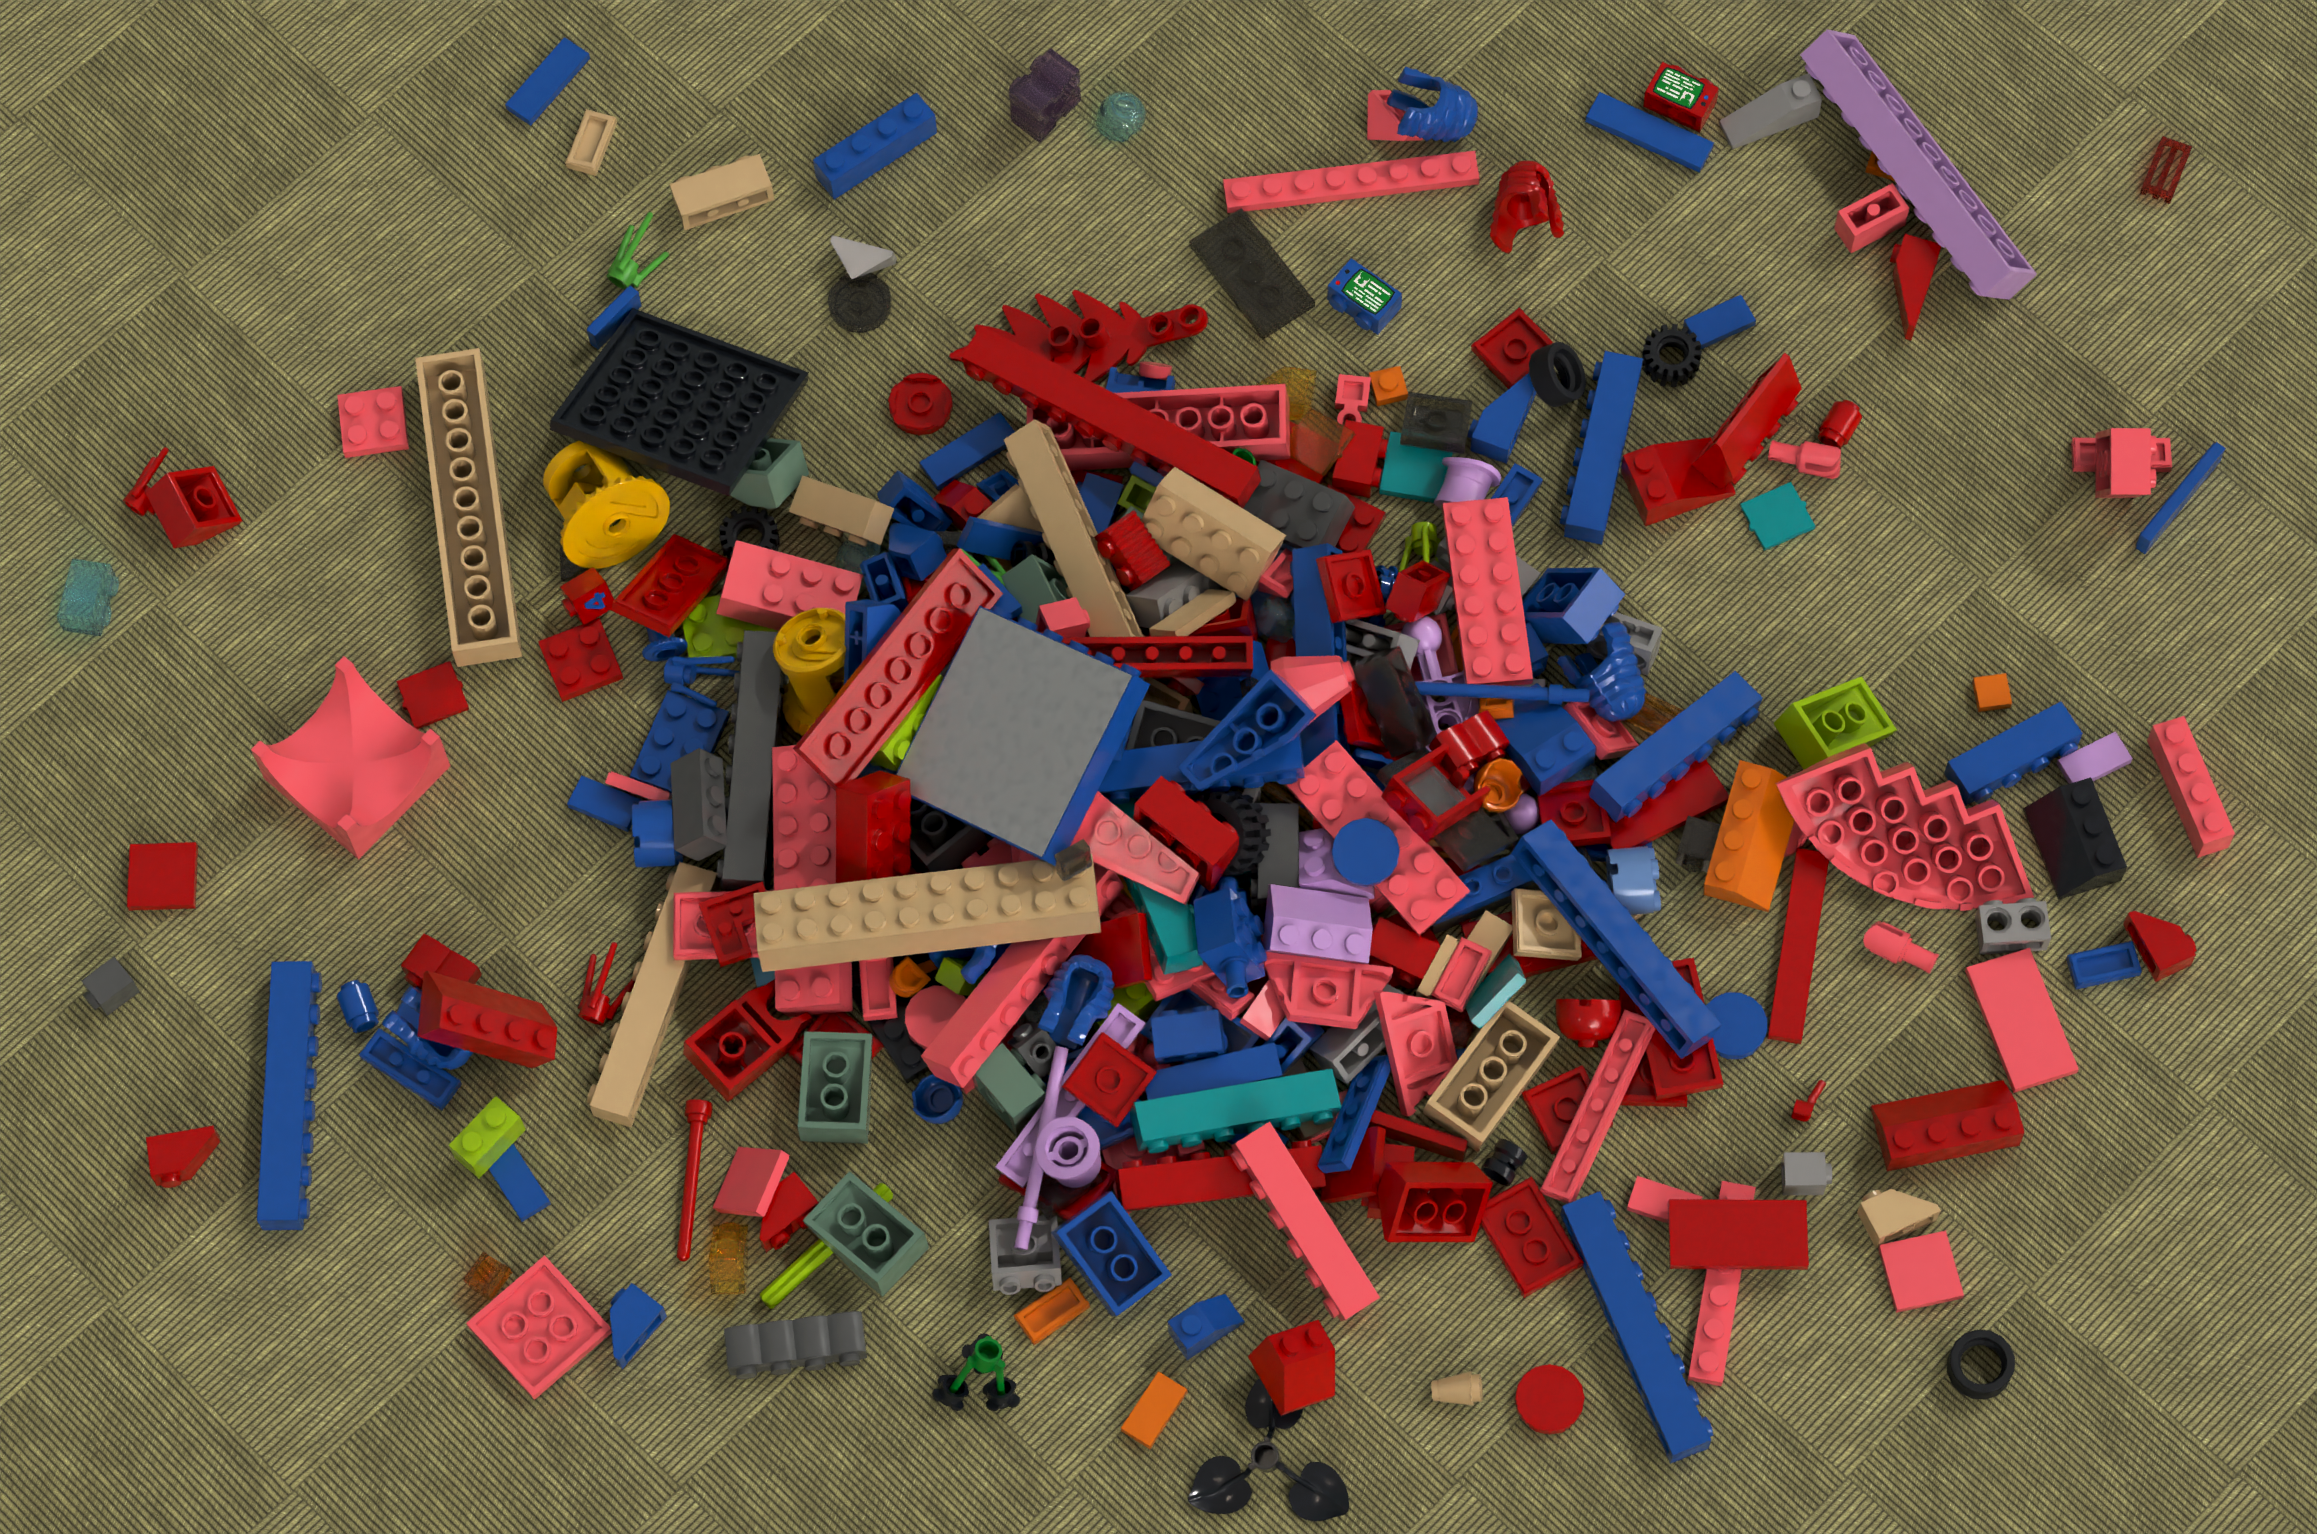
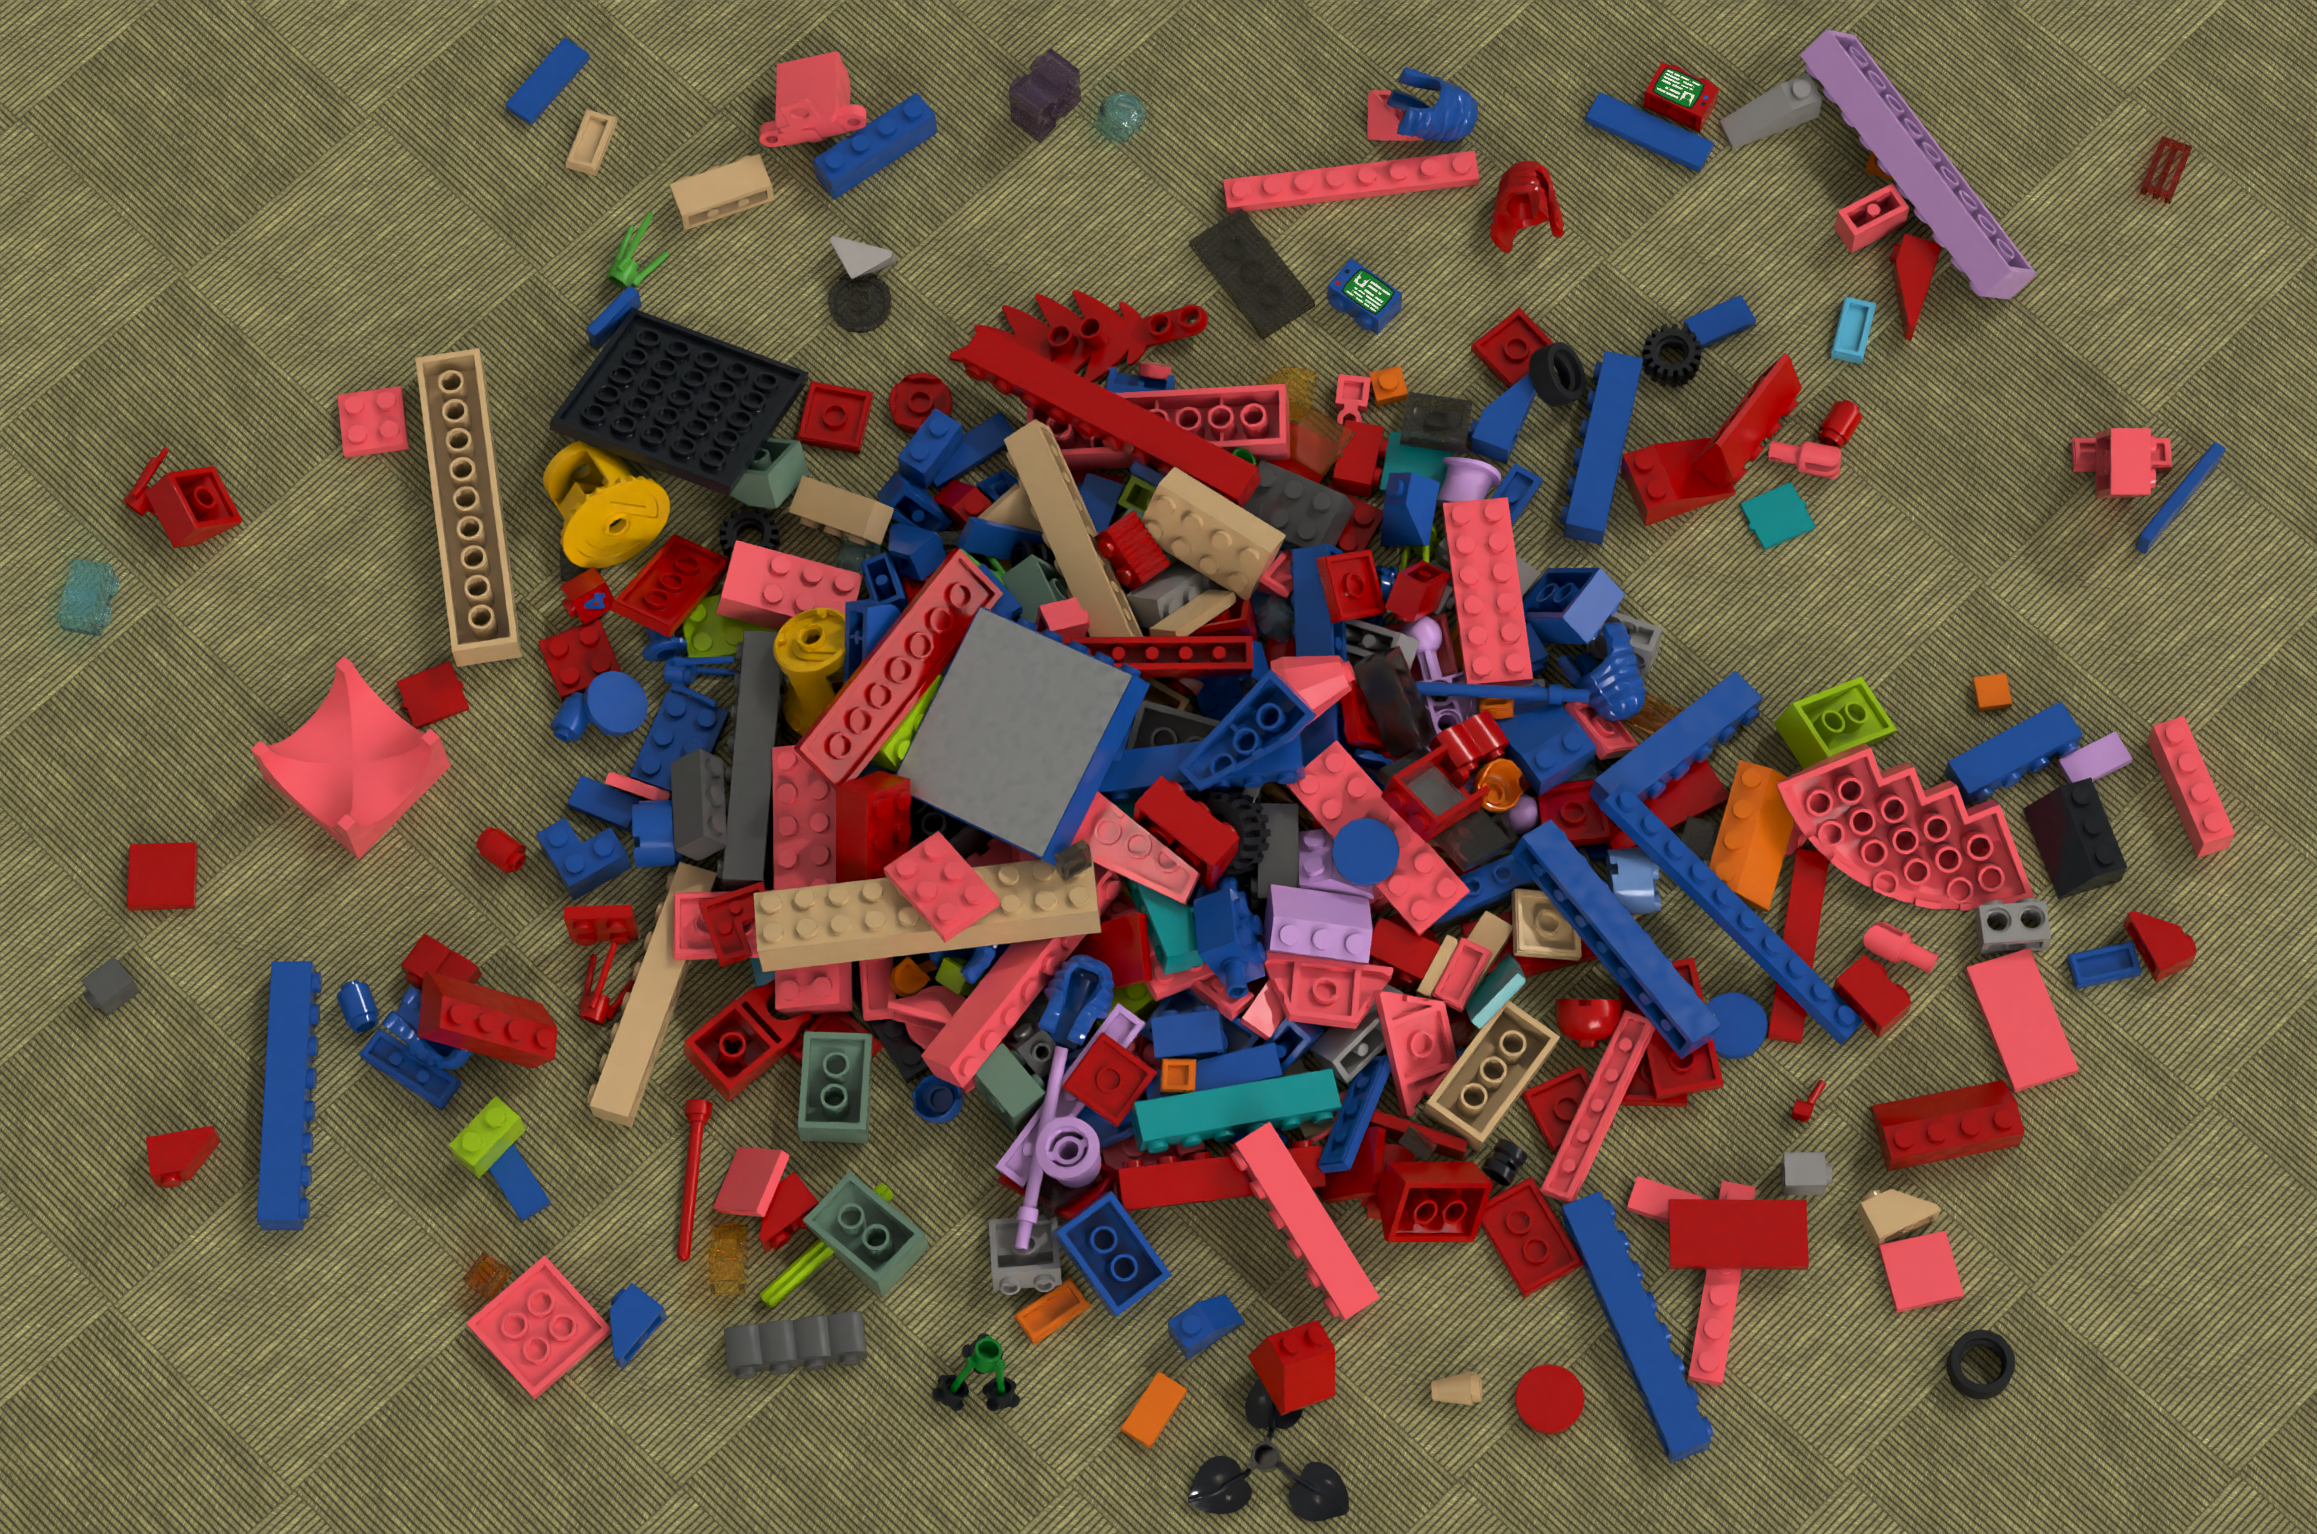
none -> red brick [476,827,526,873]
none -> blue brick [536,818,631,901]
none -> blue brick [550,692,590,743]
none -> red plate [564,904,639,946]
none -> blue tile [583,671,648,737]
none -> coral piece [759,51,867,147]
none -> red tile [796,381,874,454]
none -> coral plate [884,831,1000,943]
none -> coral slope [887,991,952,1033]
none -> blue brick [897,408,964,490]
none -> orange tile [1160,1058,1197,1095]
none -> blue slope [1380,472,1440,547]
none -> clear smoke tile [1399,1125,1438,1161]
none -> blue plate [1598,783,1864,1045]
none -> medium azure tile [1830,296,1876,364]
none -> red brick [1833,954,1912,1038]

